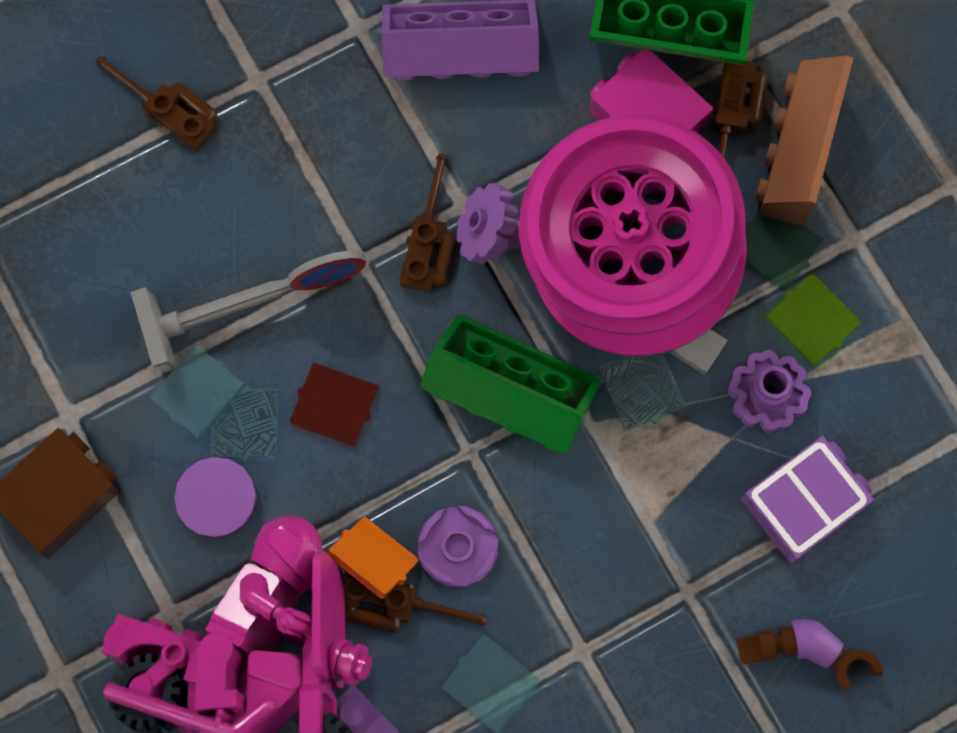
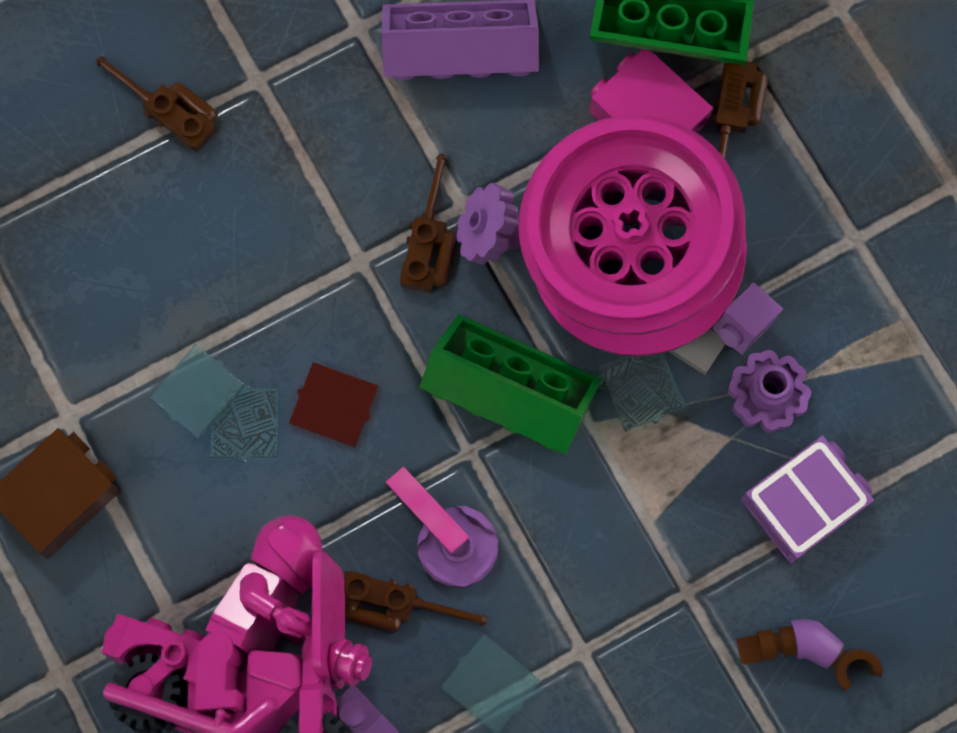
light grey piece [130,251,366,374] -> none
medium lavender tile [174,457,257,539] -> none
orange piece [327,516,420,599] -> none
clear green piece [745,212,823,291] -> none
nougat slope [754,56,854,228] -> none
clear neon green piece [765,273,861,366] -> none
none -> dark pink sticker [386,466,470,554]
none -> medium lavender brick [712,282,783,355]

